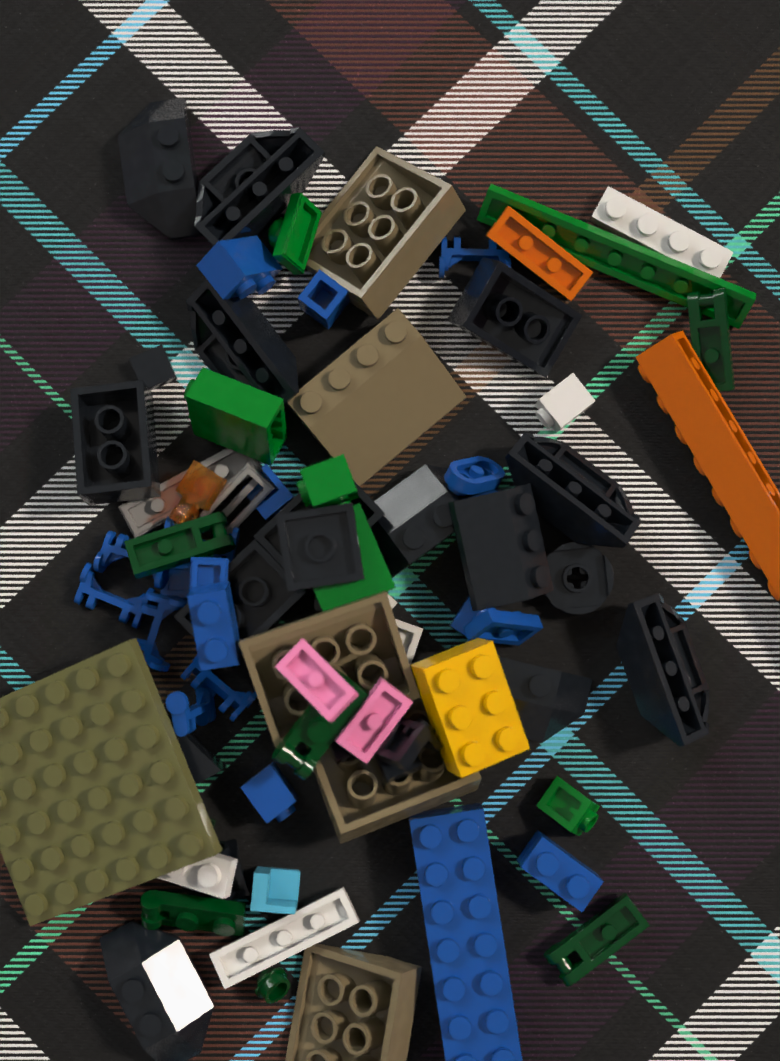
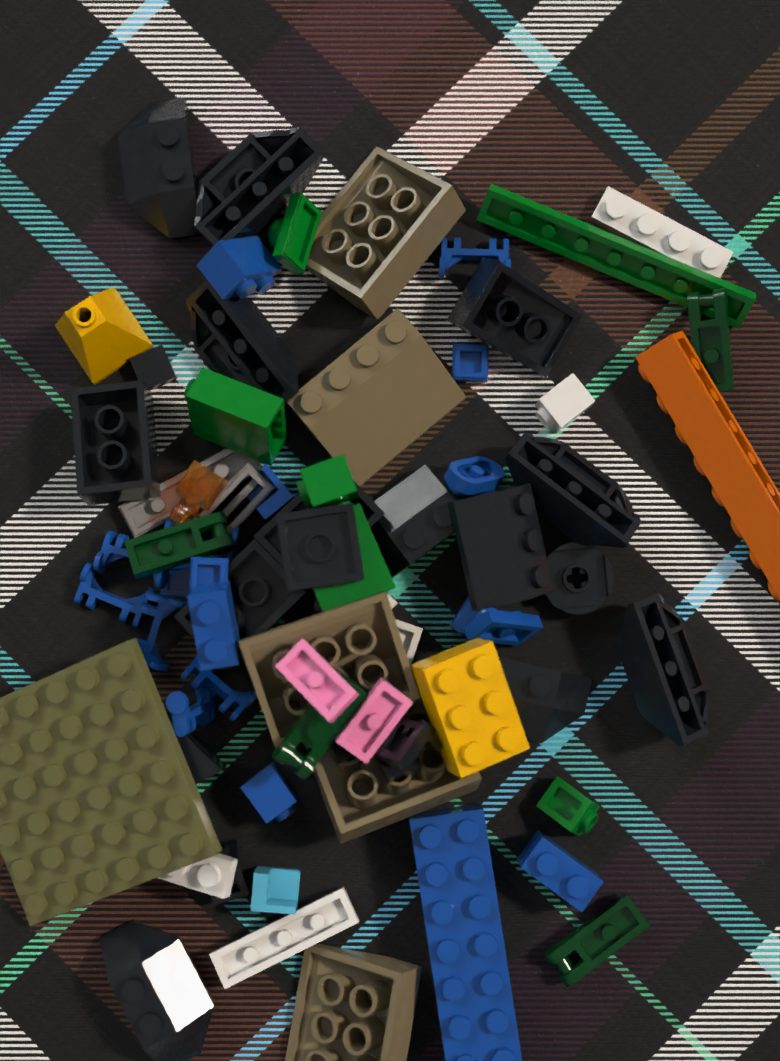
dark green plate [140,890,246,937] -> none
dark green plate [255,967,290,1004] -> none
blue brick [297,269,350,330] -> none
orange plate [486,206,593,301] -> none
none -> yellow slope [55,287,154,385]
none -> blue tile [452,344,489,382]

